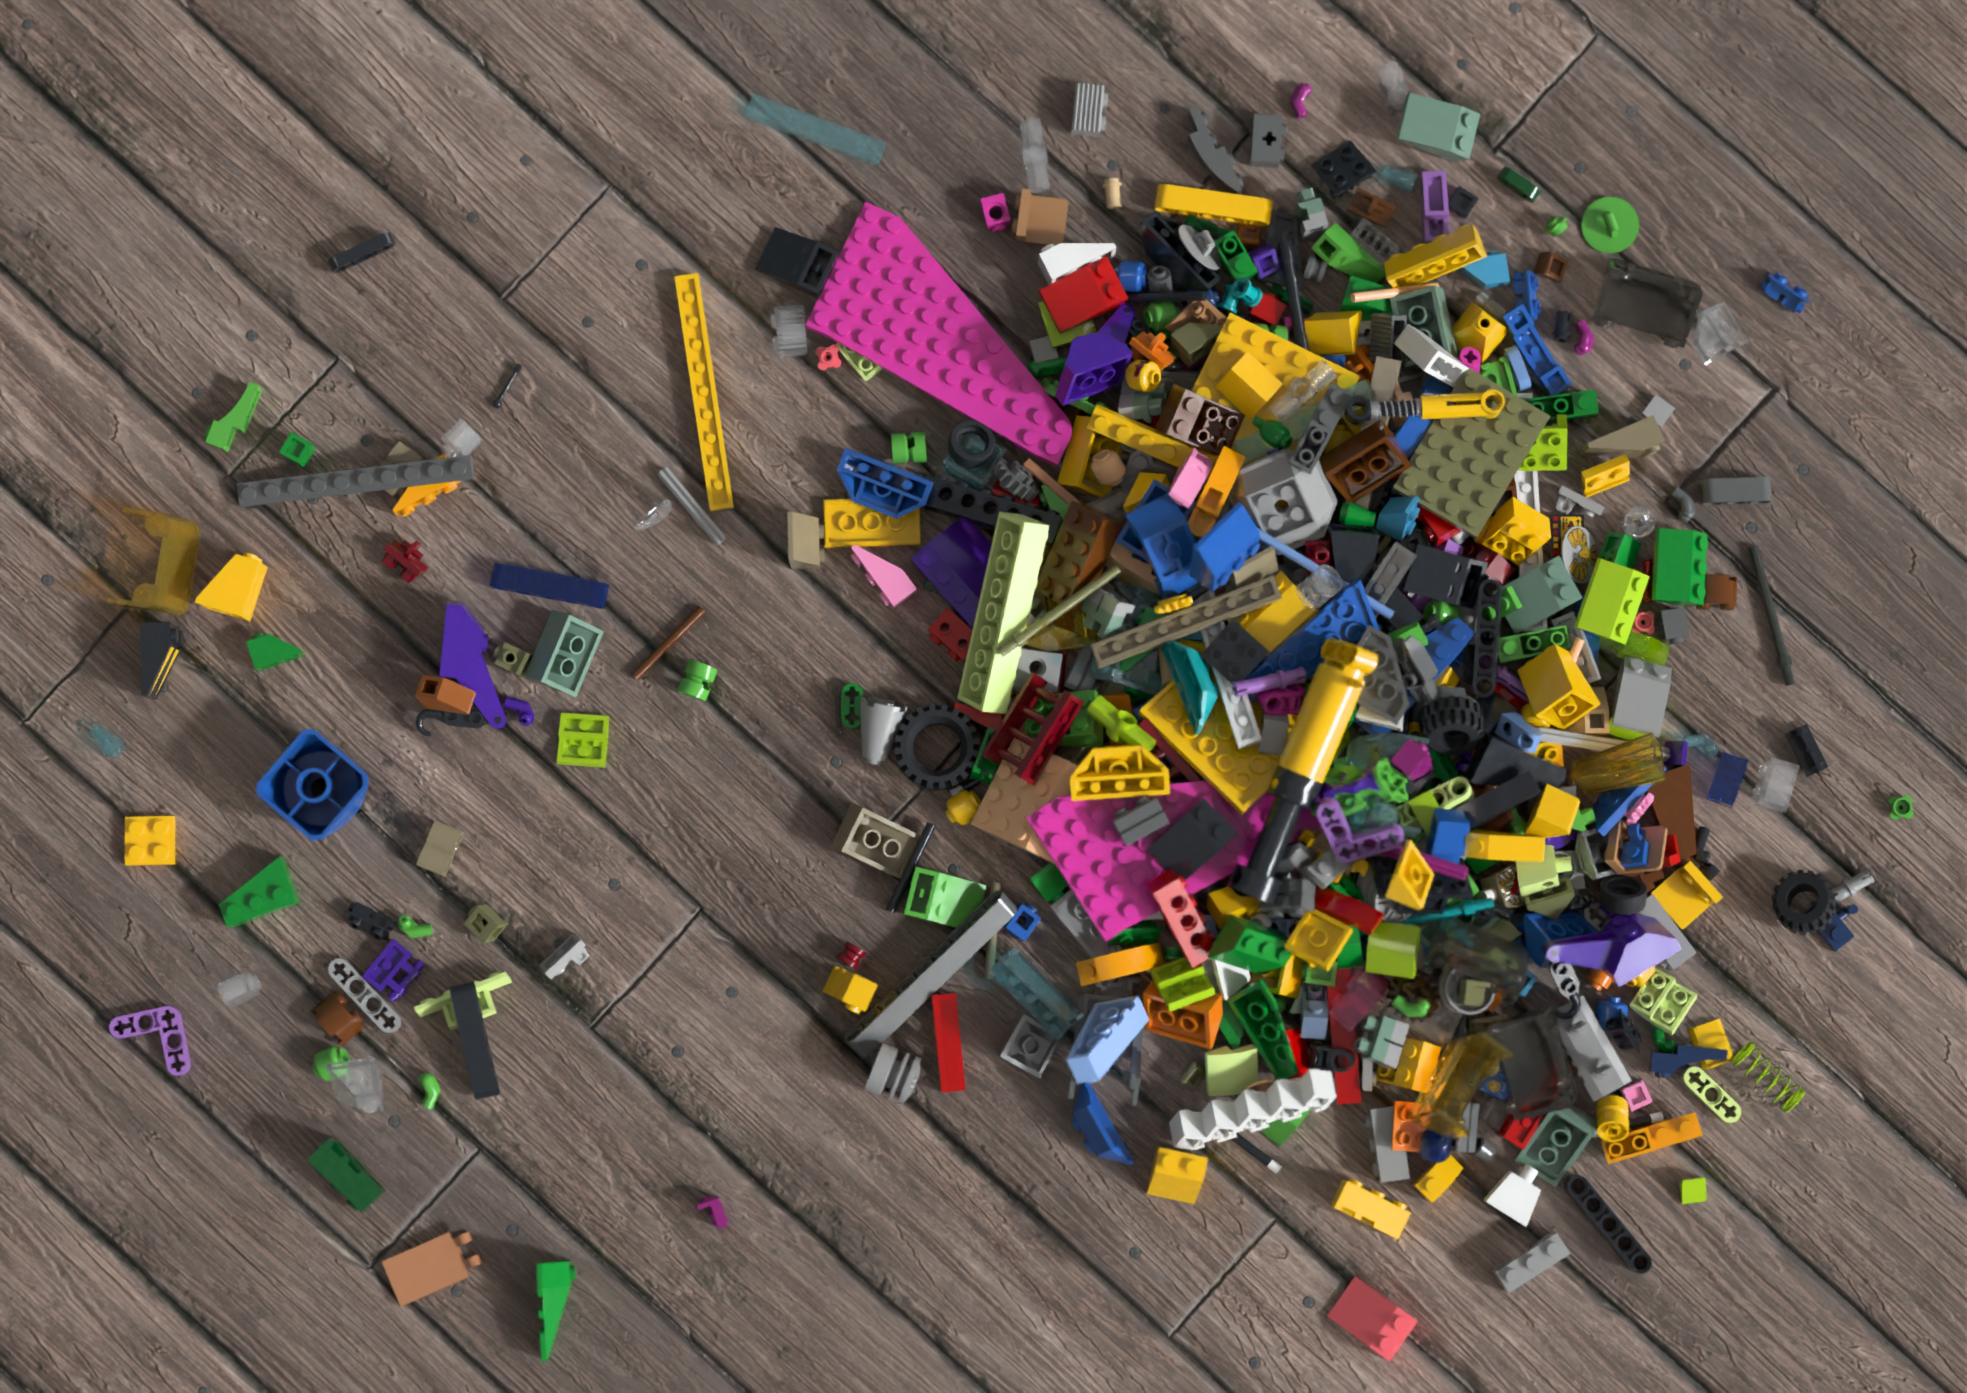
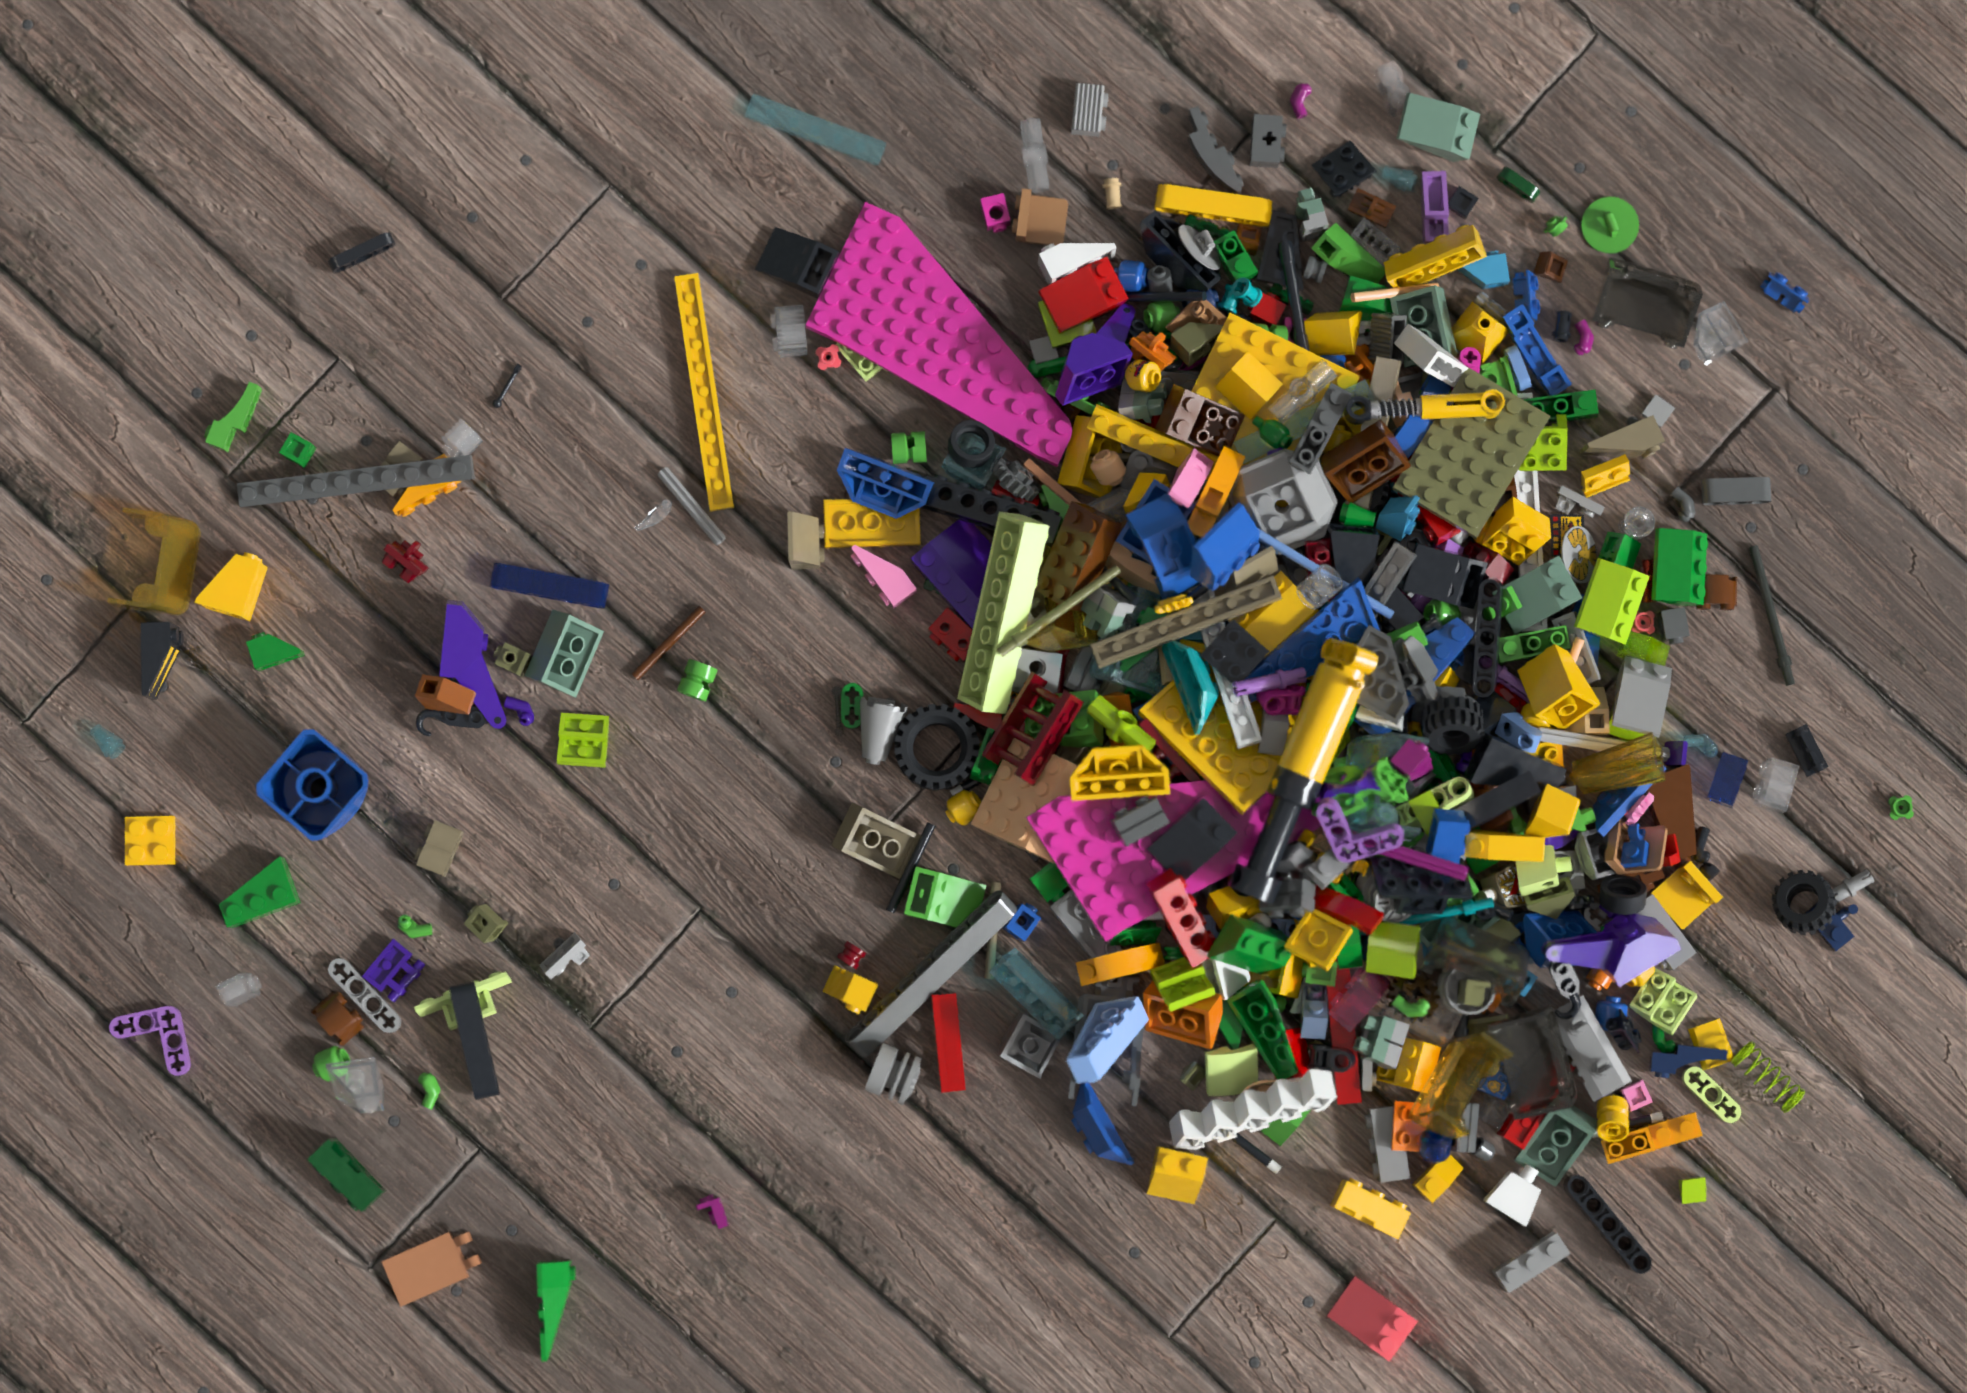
black hinge [344,902,396,941] -> none
dark purple slope [1248,244,1281,279] -> none
yellow slope [1385,840,1434,910] -> none

